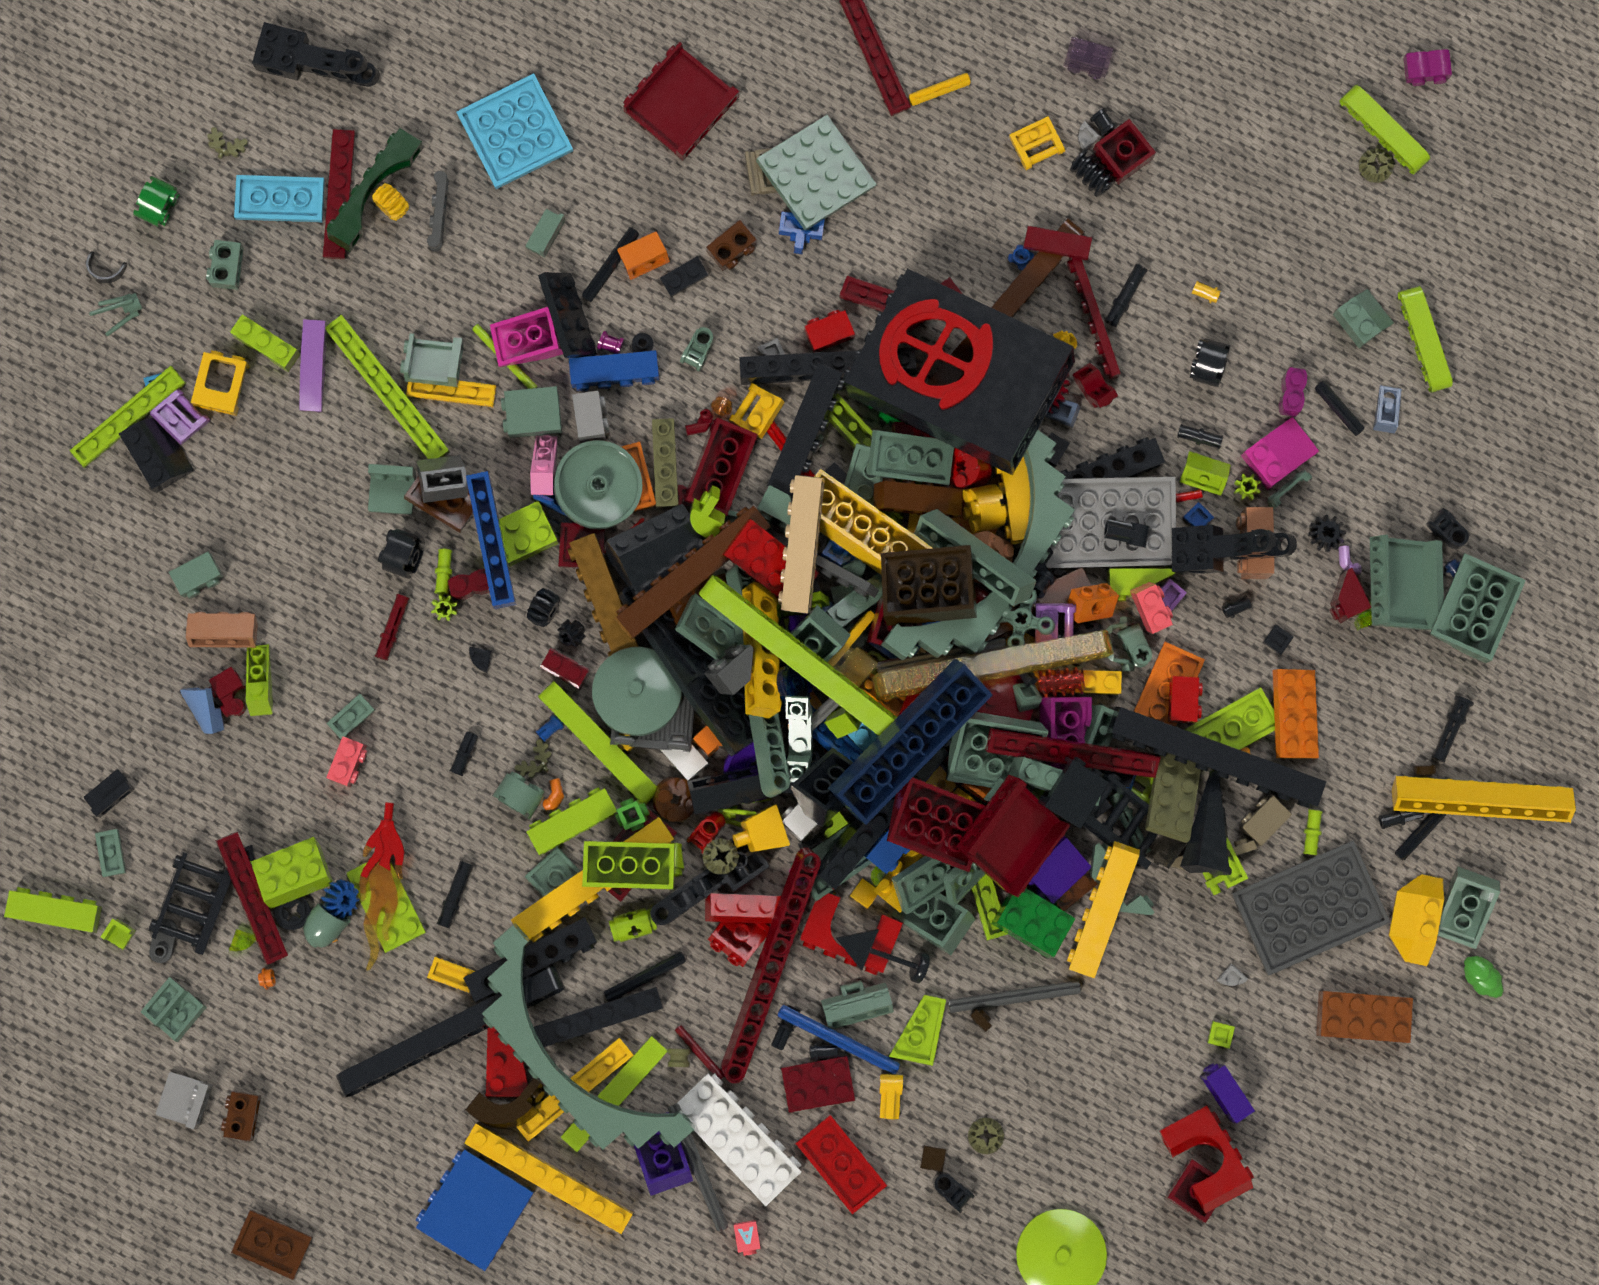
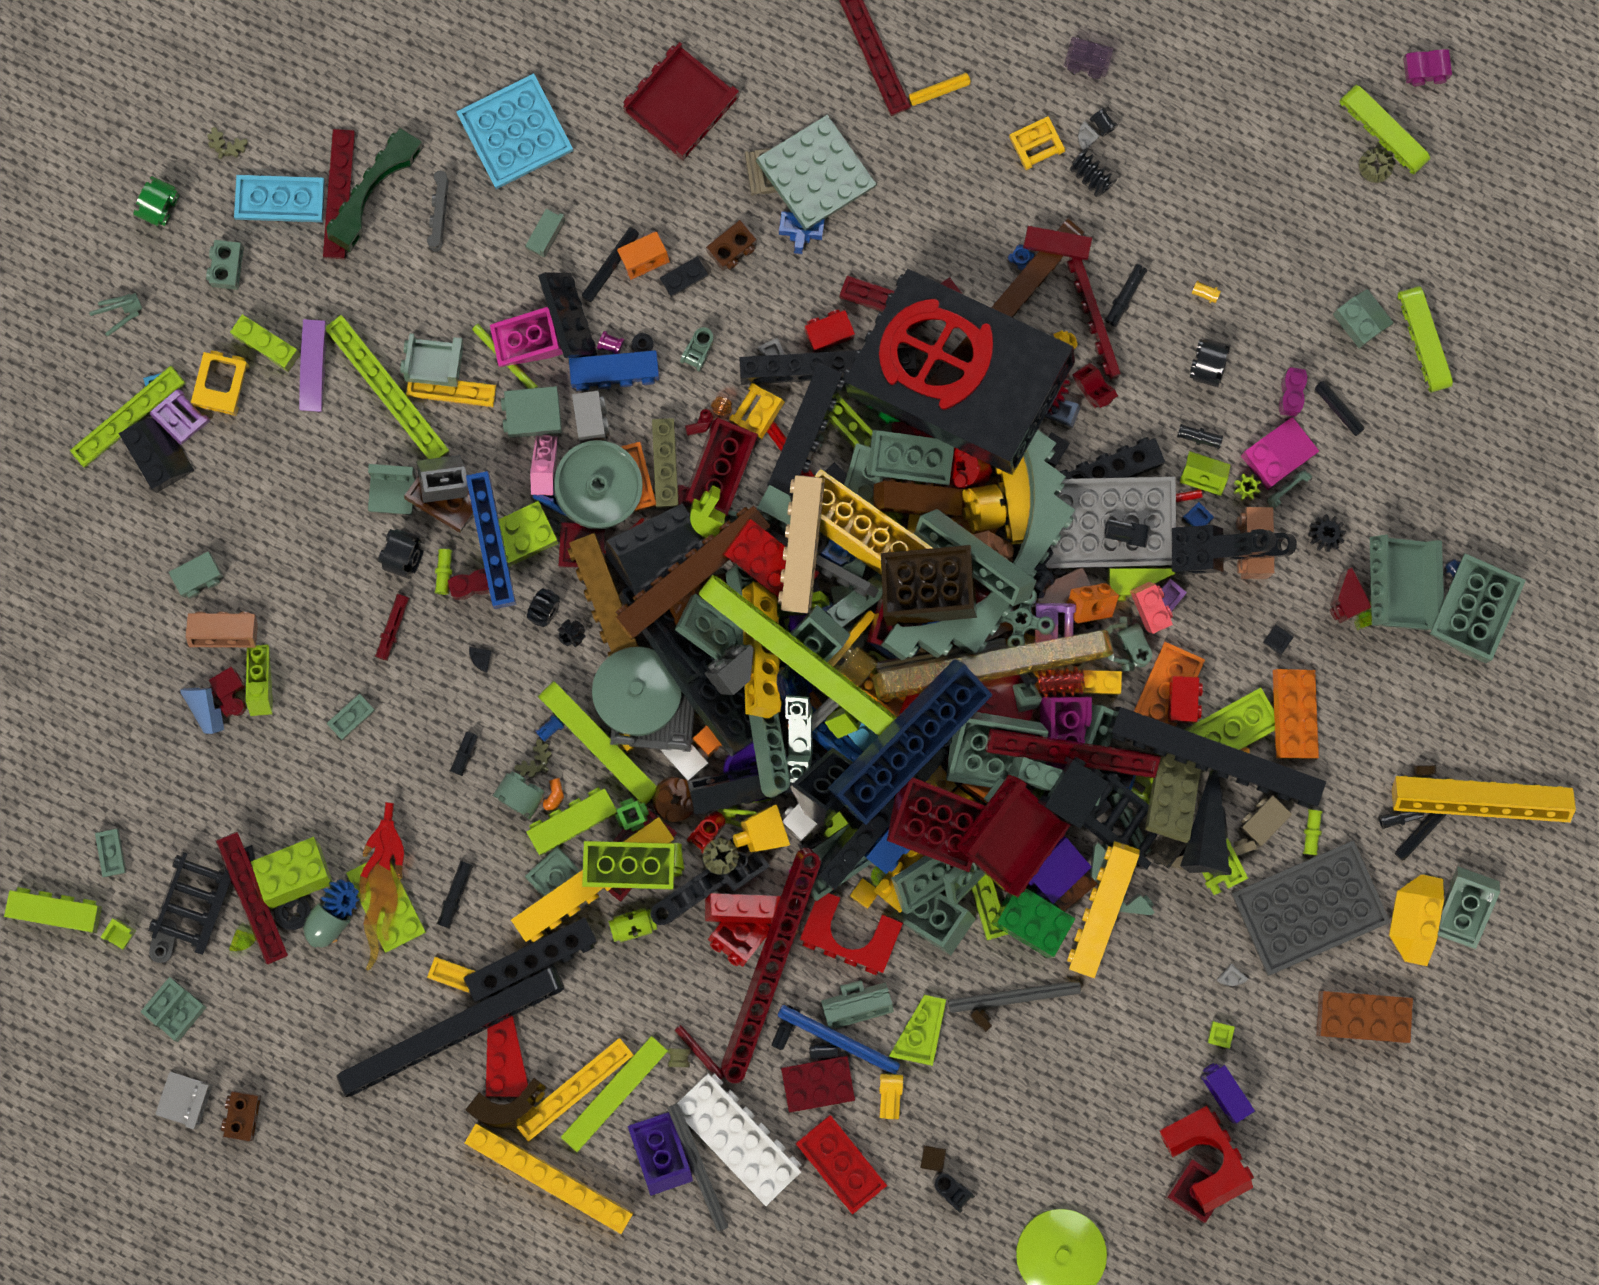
black panel [84,770,135,818] -> none
black helmet [86,251,127,283] -> none
reddish brown plate [231,1210,313,1280] -> none
black brick [252,22,380,87] -> none
orange plate [258,968,276,990] -> none
coral brick [326,737,368,787] -> none
yellow gear [372,183,409,221] -> none
blue panel [415,1149,535,1271] -> none
lime gear [431,593,458,621] -> none
sand green arch [482,923,695,1150] -> none
black brick [534,987,664,1047] -> none
dark red brick [540,648,591,691] -> none
black axle [604,952,686,1002] -> none
coral brick [734,1220,760,1256] -> none
black piece [836,929,930,984] -> none
olive gear [968,1118,1004,1154] -> none
dark red brick [1092,119,1156,185] -> none
black pin [1222,595,1252,618] -> none
lavender arm [1338,546,1362,575] -> none
sand blue slope [1373,385,1401,434] -> none
black piece [1426,508,1469,550] -> none
black pin [1432,695,1474,763] -> none
bright green arm [1464,956,1504,998] -> none

